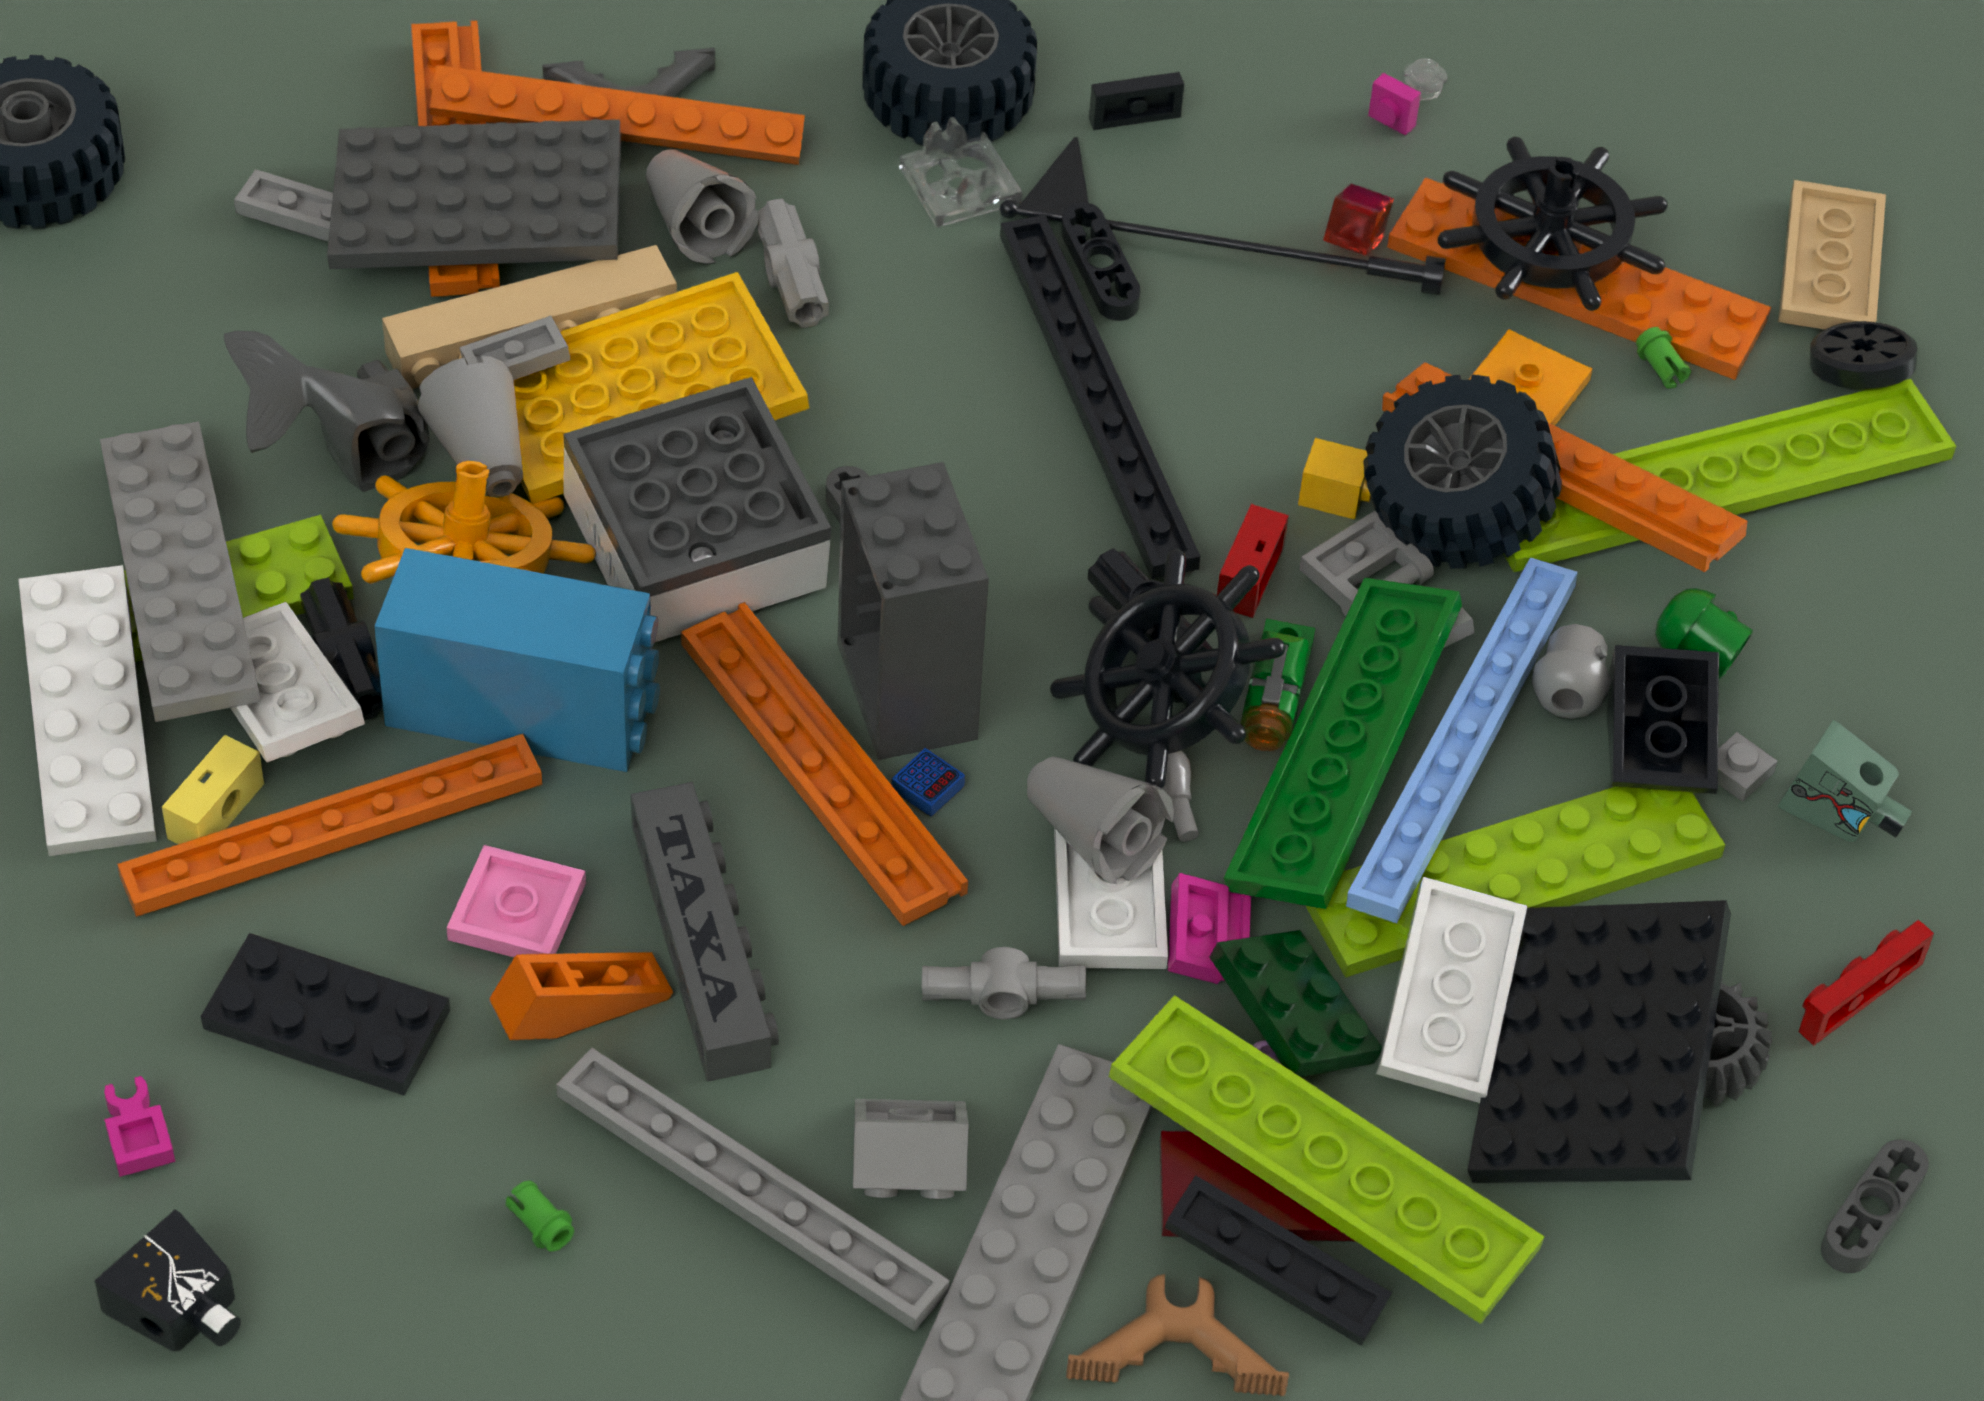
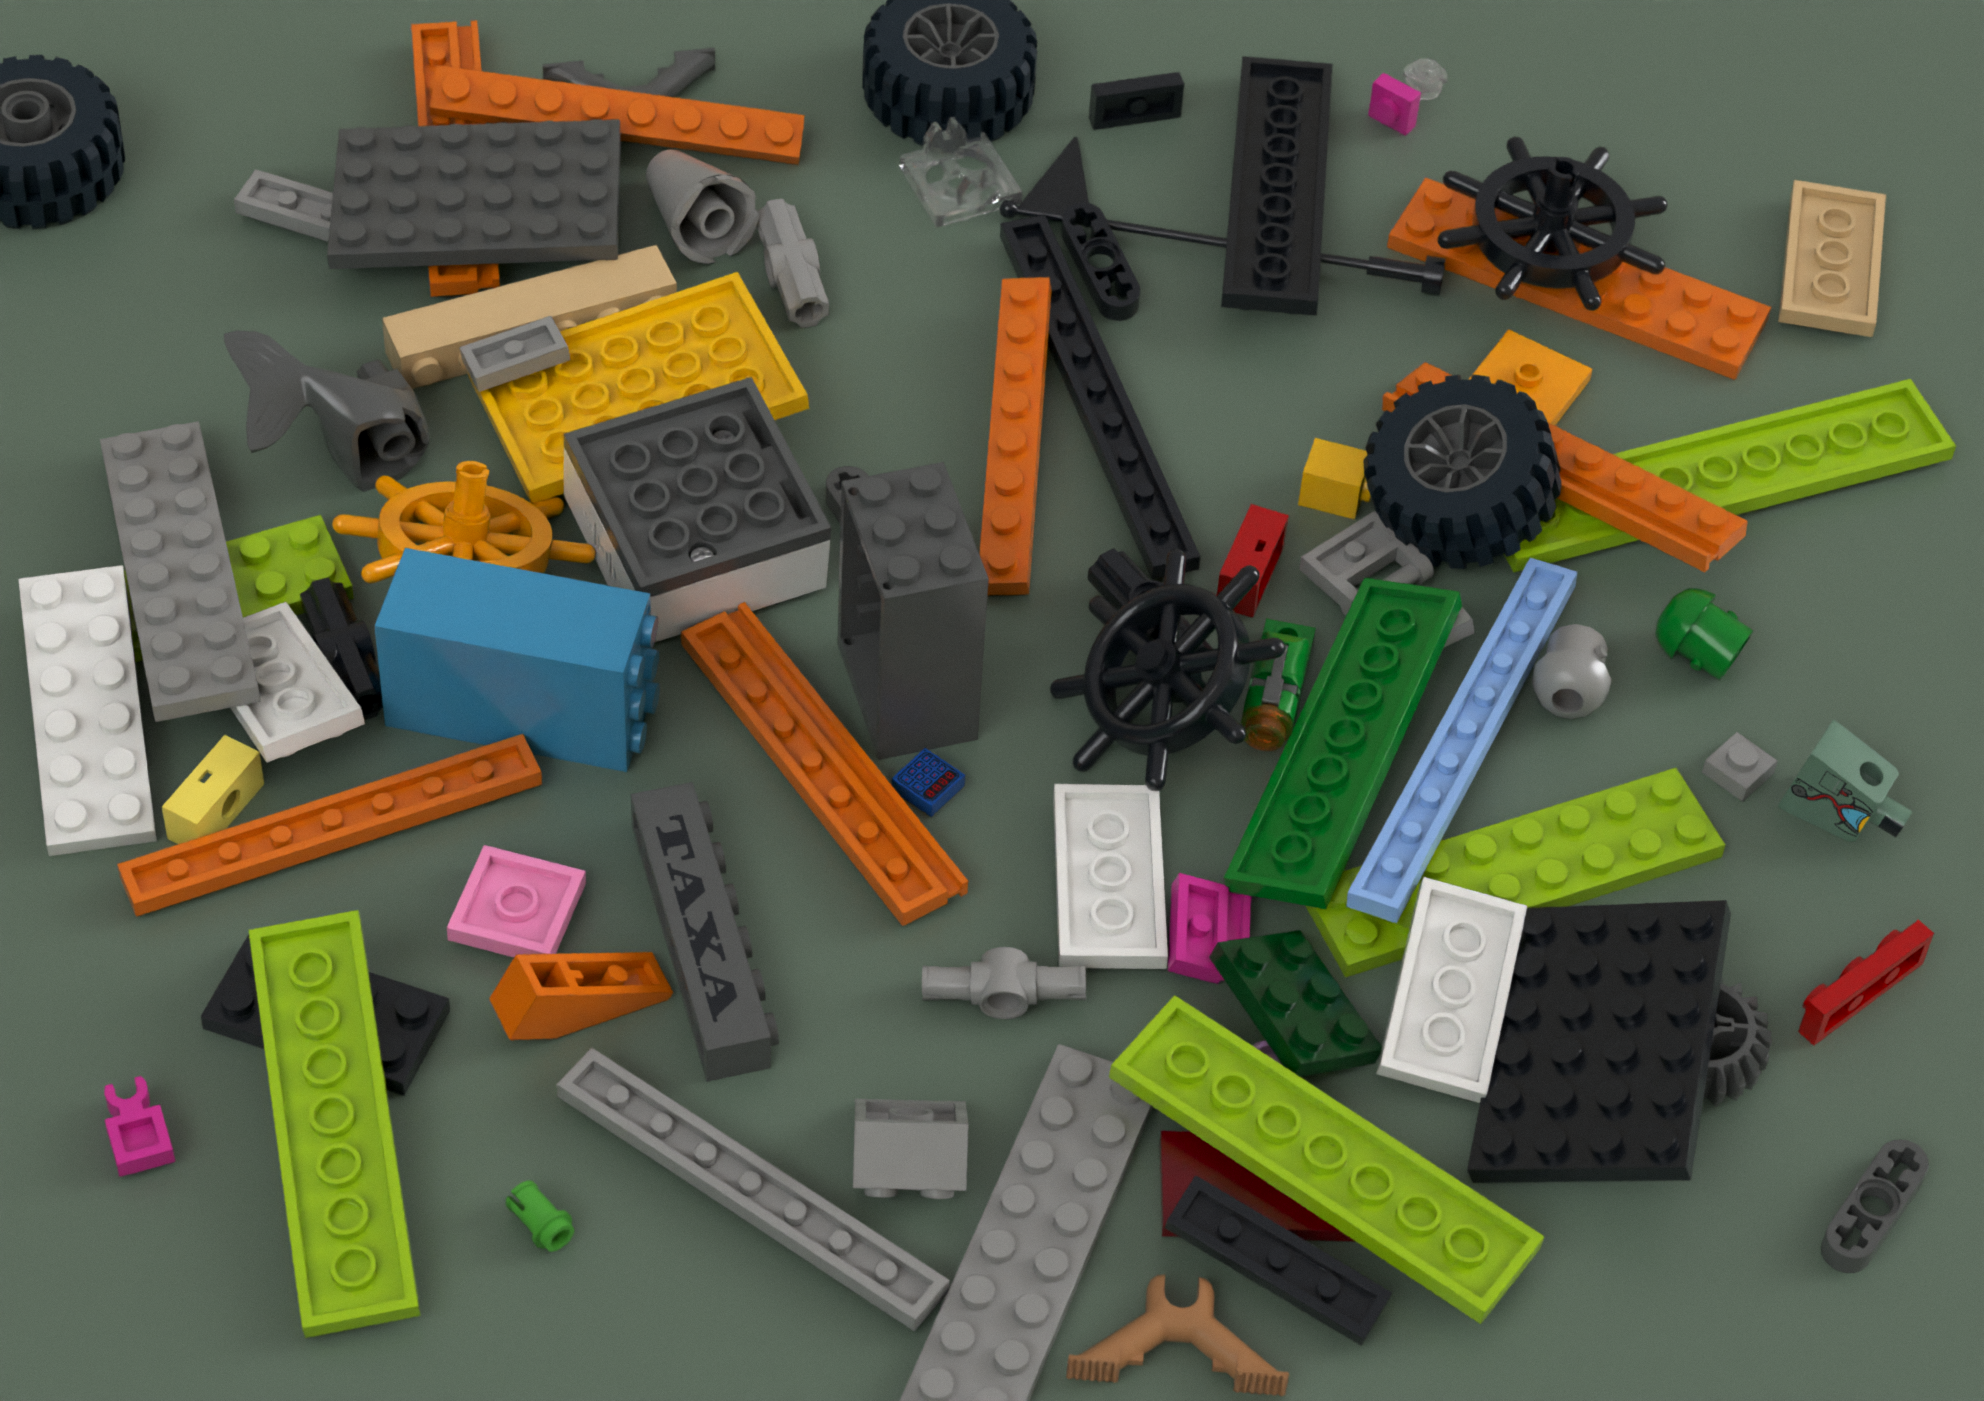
black torso [94,1209,241,1351] -> none
light grey cone [416,356,523,498] -> none
light grey cone [1027,756,1174,884] -> none
light grey piece [1145,751,1199,842] -> none
clear red brick [1323,183,1394,256] -> none
black slope [1607,645,1719,794] -> none
bright green pin [1636,327,1691,389] -> none
black wheel [1810,321,1917,390] -> none
none -> lime plate [248,910,421,1338]
none -> orange plate [979,277,1052,595]
none -> black plate [1221,56,1333,316]

